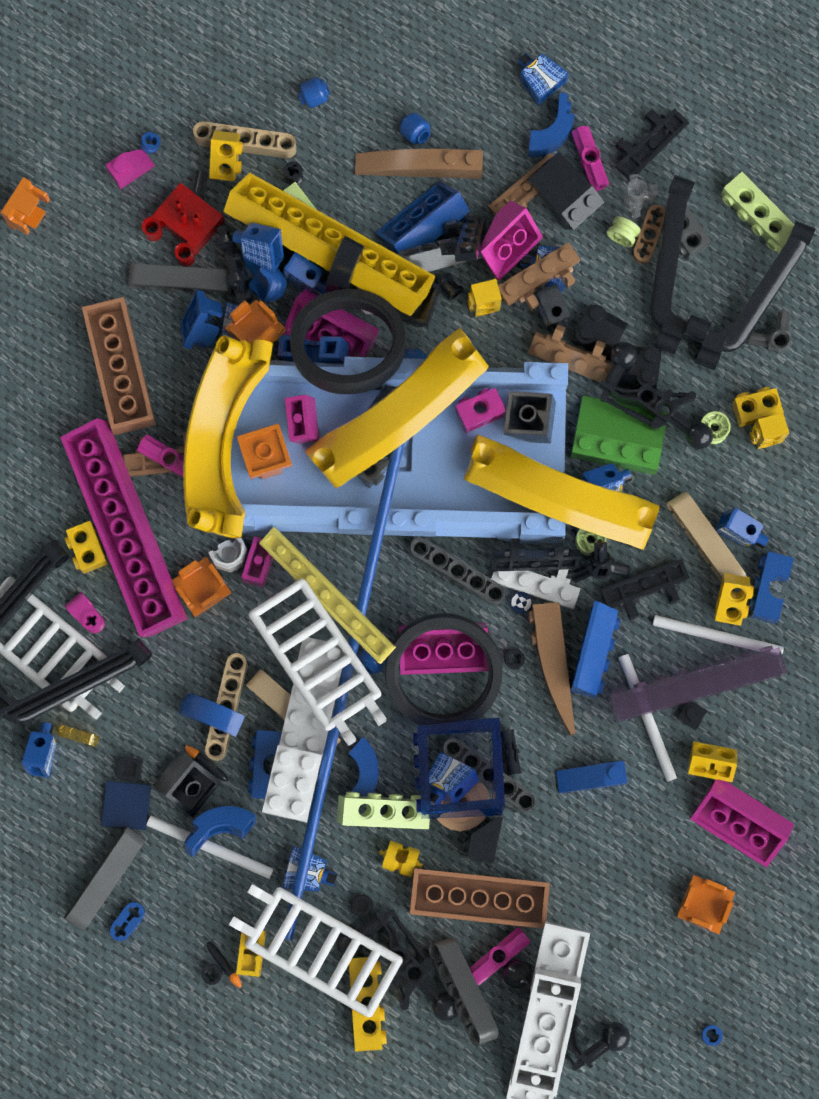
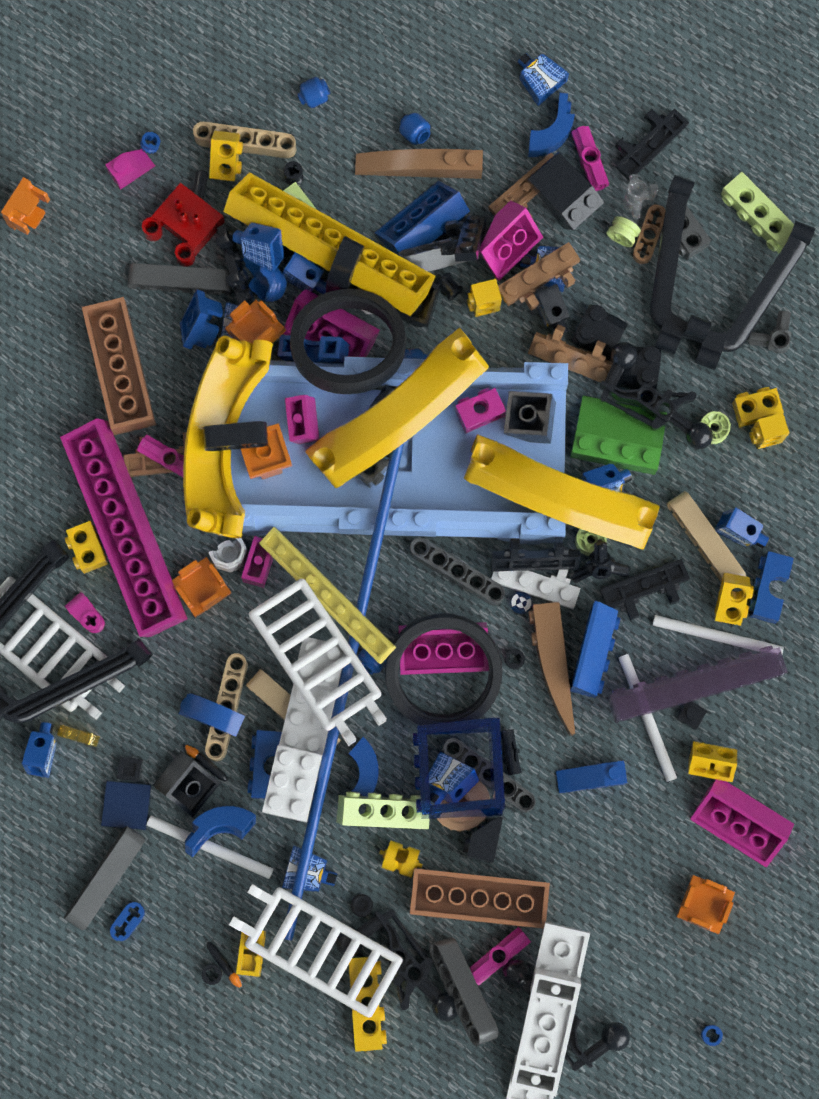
none -> black beam [203,421,268,451]

